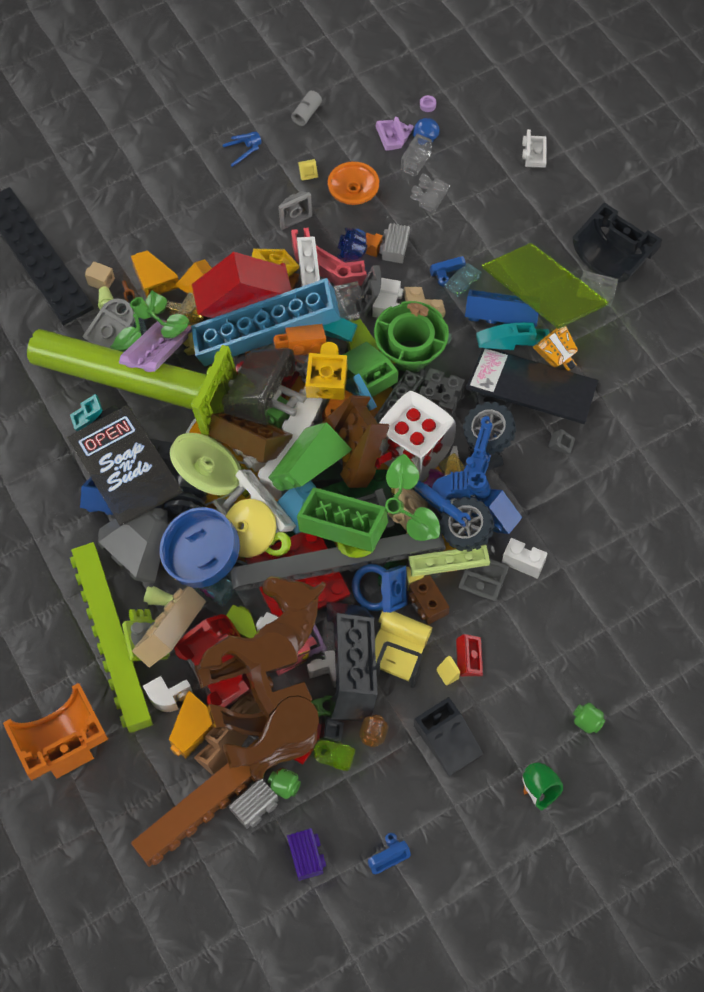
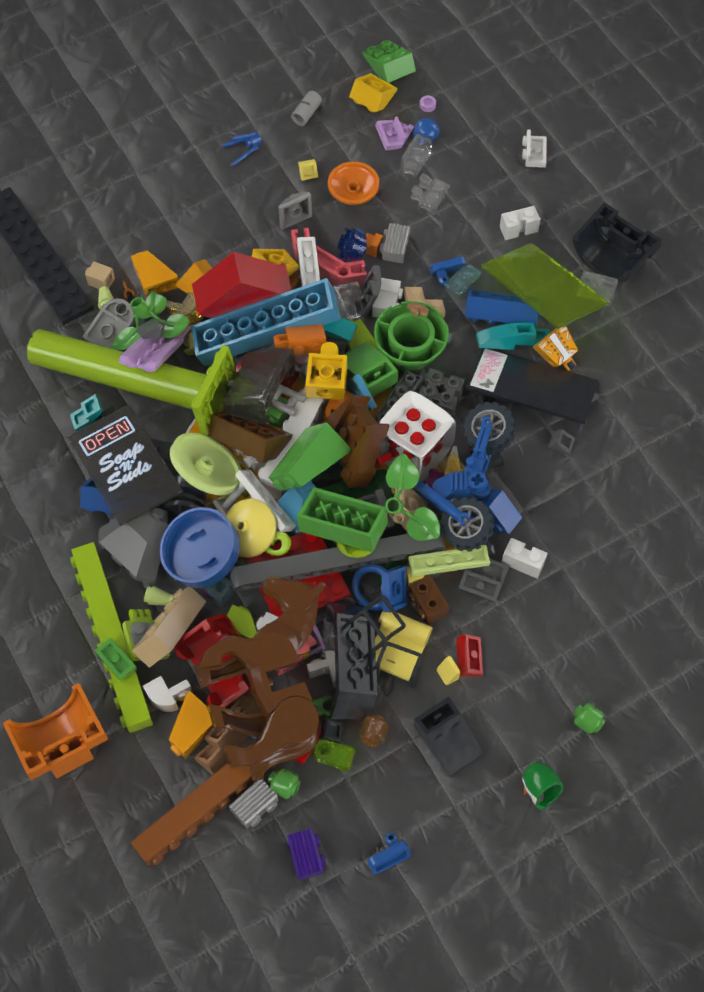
none -> bright green plate [94,638,137,682]
none -> dark grey slope [136,318,161,339]
none -> yellow slope [349,73,398,112]
none -> black piece [349,595,406,652]
none -> bright green slope [362,40,416,83]
none -> white brick [500,206,540,240]

